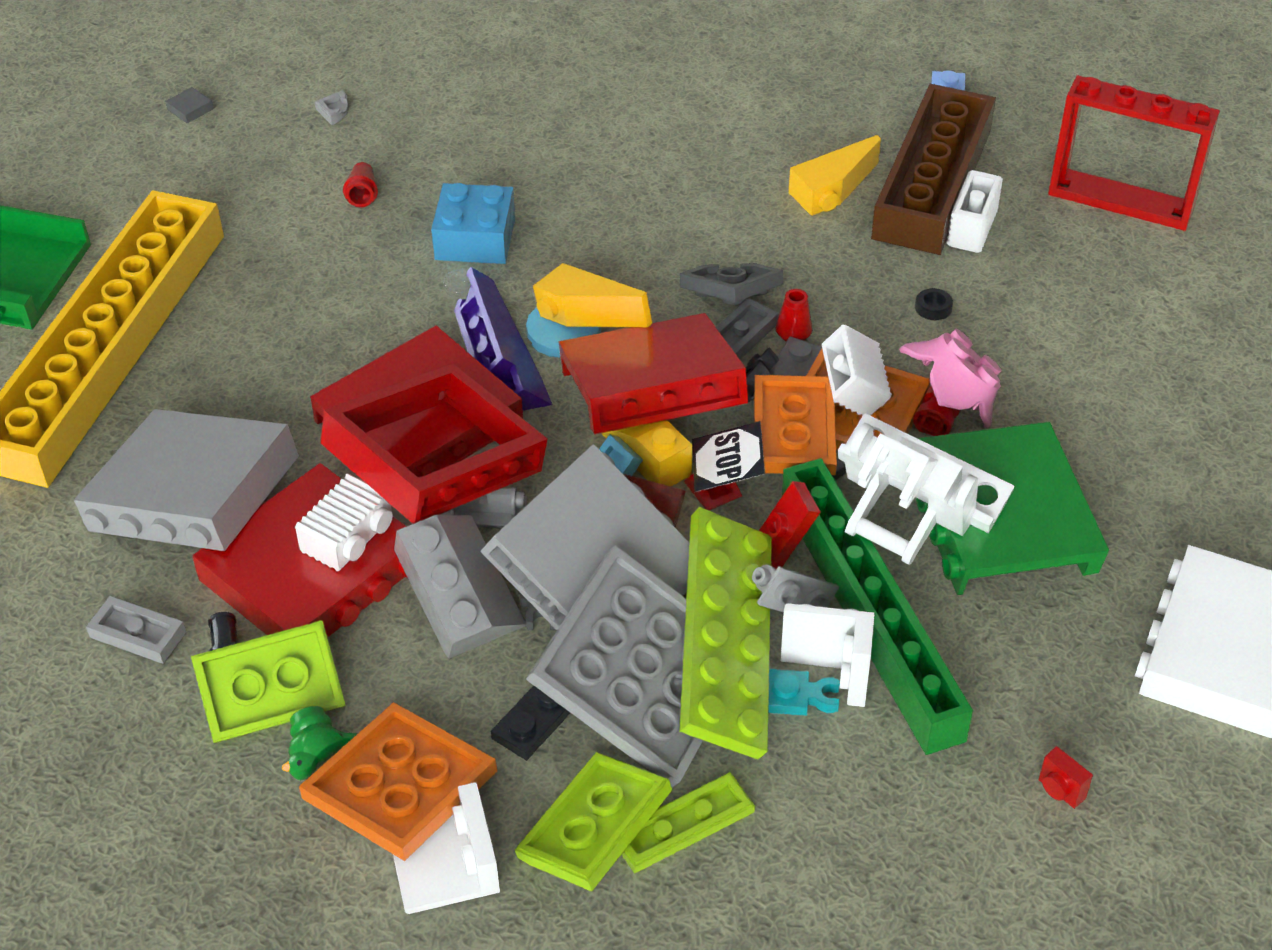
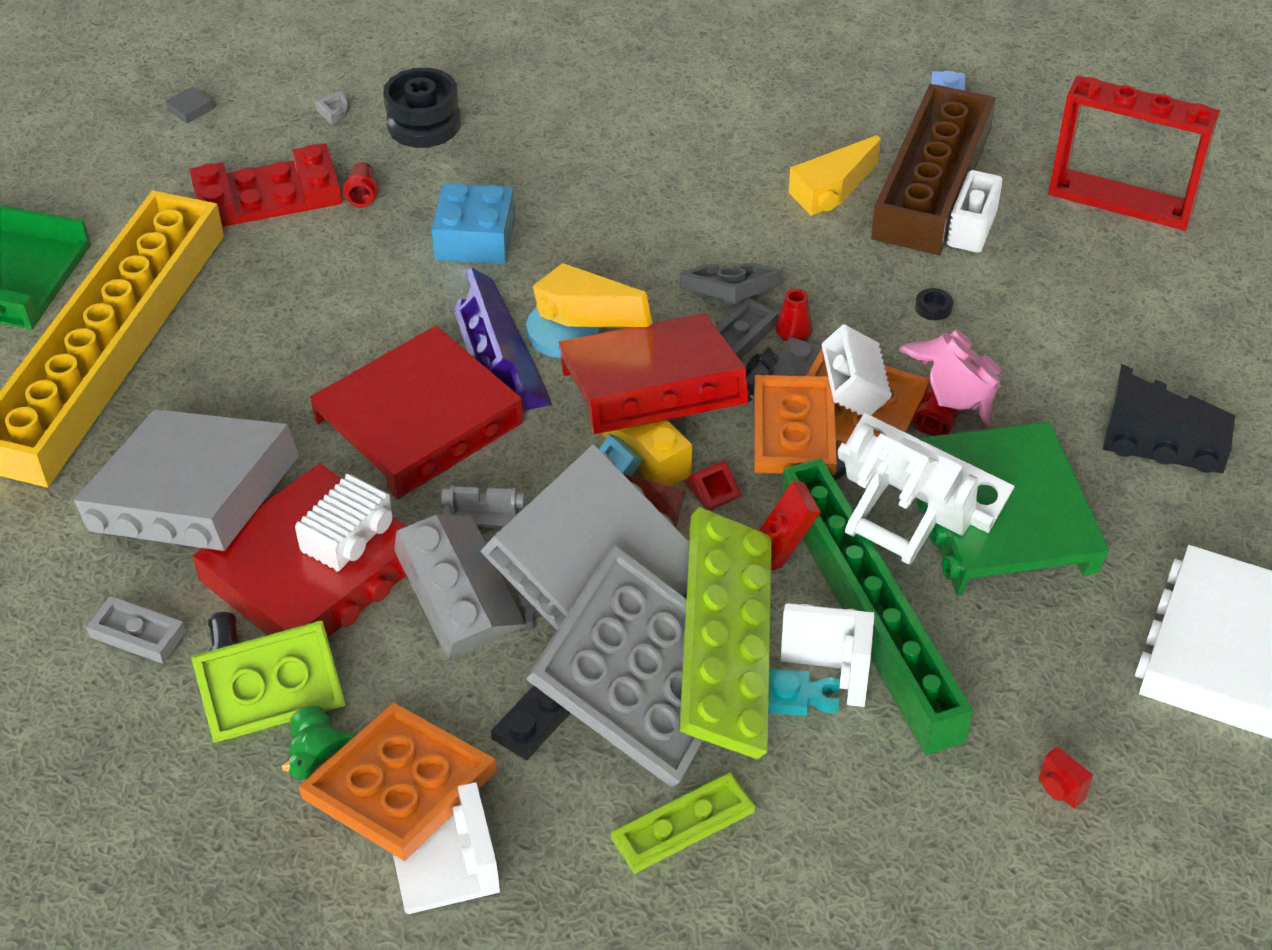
red window [320,363,548,524] -> none
lime tile [514,752,672,892] -> none
sticker [692,421,765,492] -> none
light grey hinge [752,565,839,612] -> none
none -> red piece [189,143,342,227]
none -> black wheel [383,68,460,148]
none -> black wedge [1103,364,1235,474]

